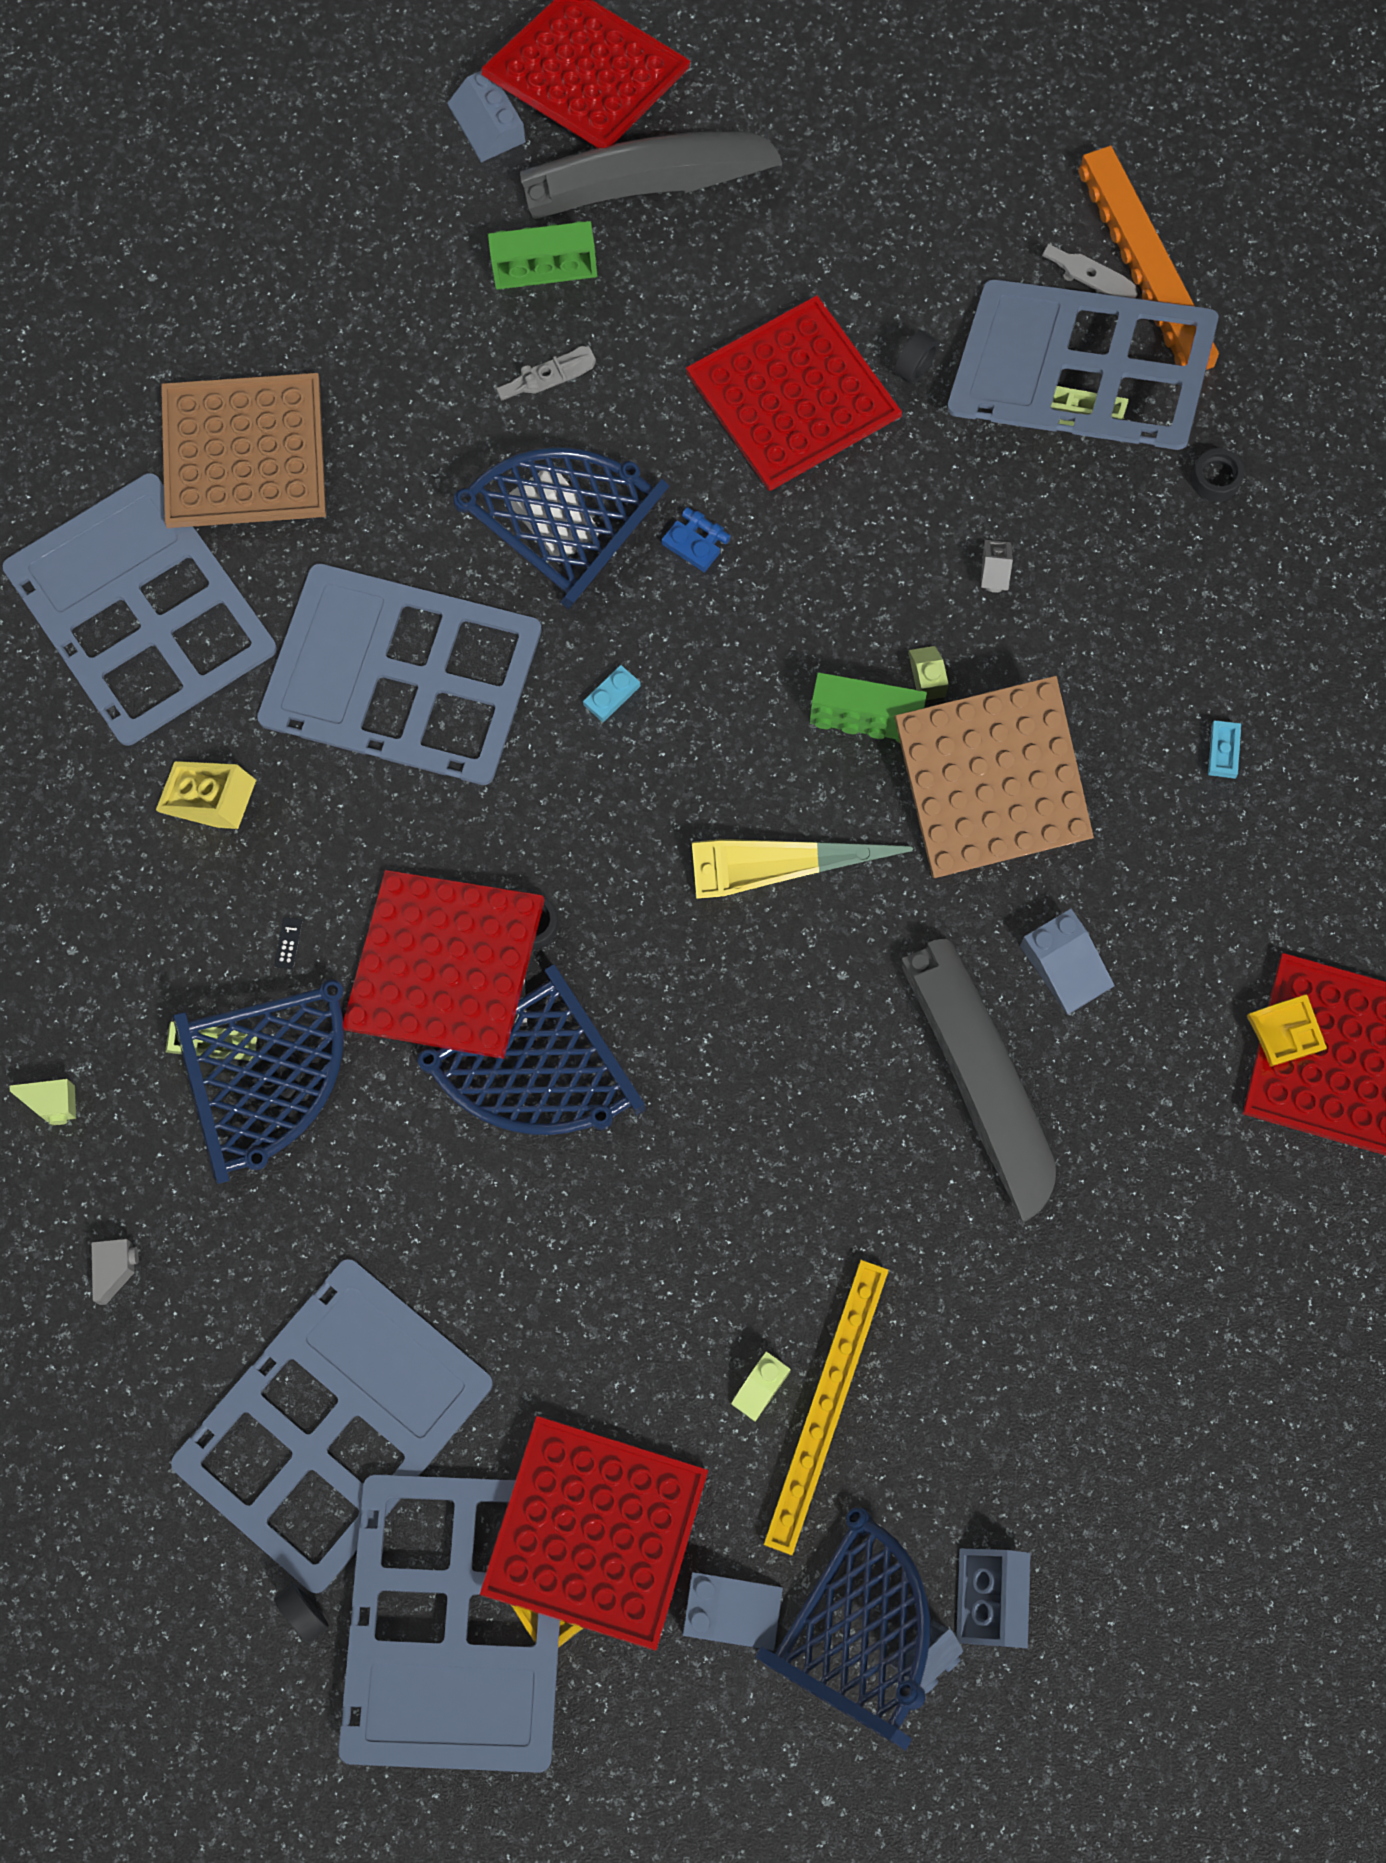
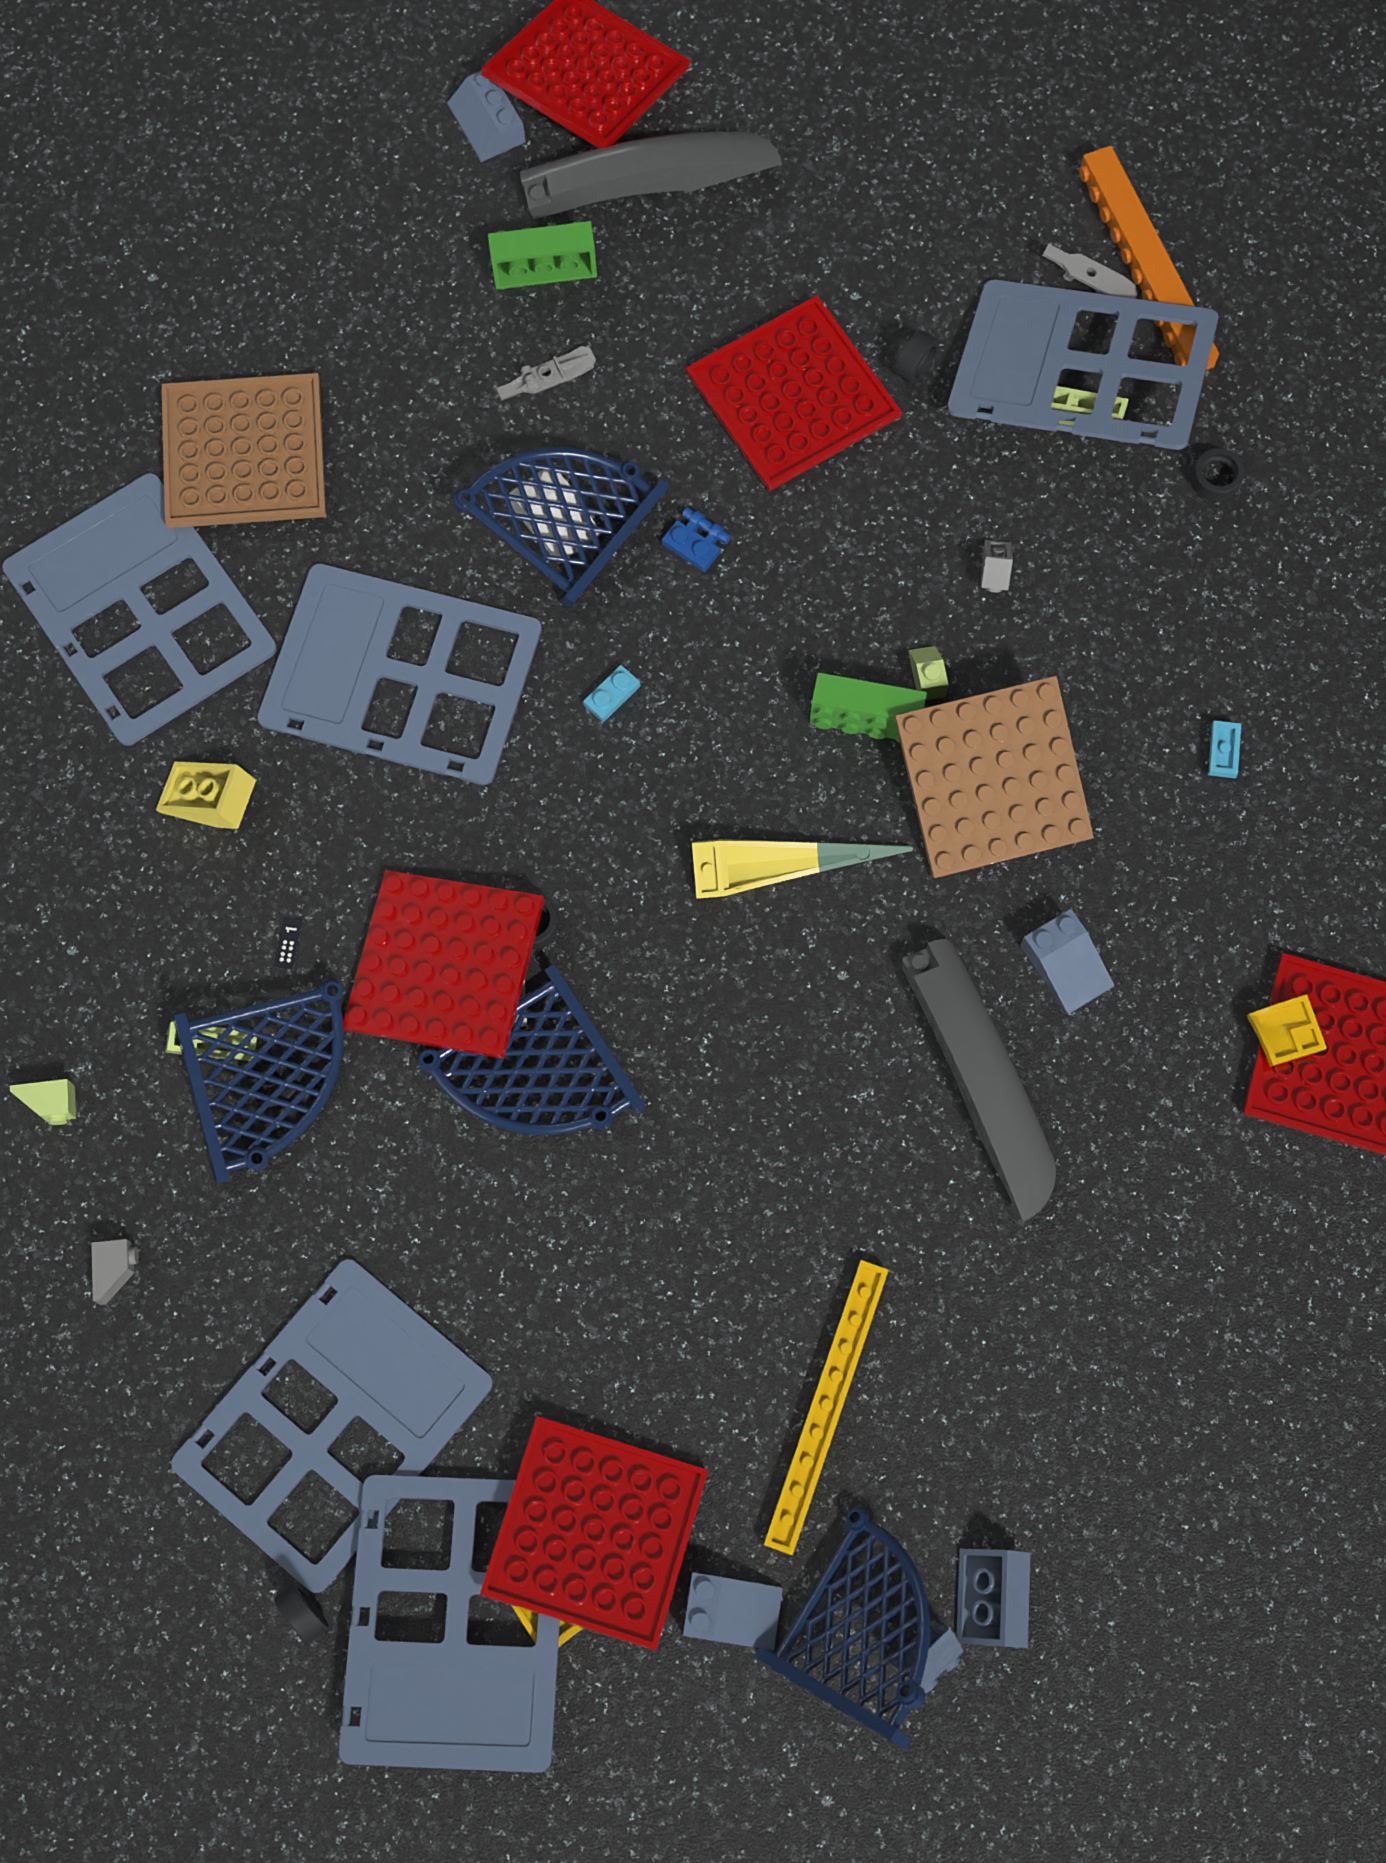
yellowish green slope [731,1352,790,1421] -> none

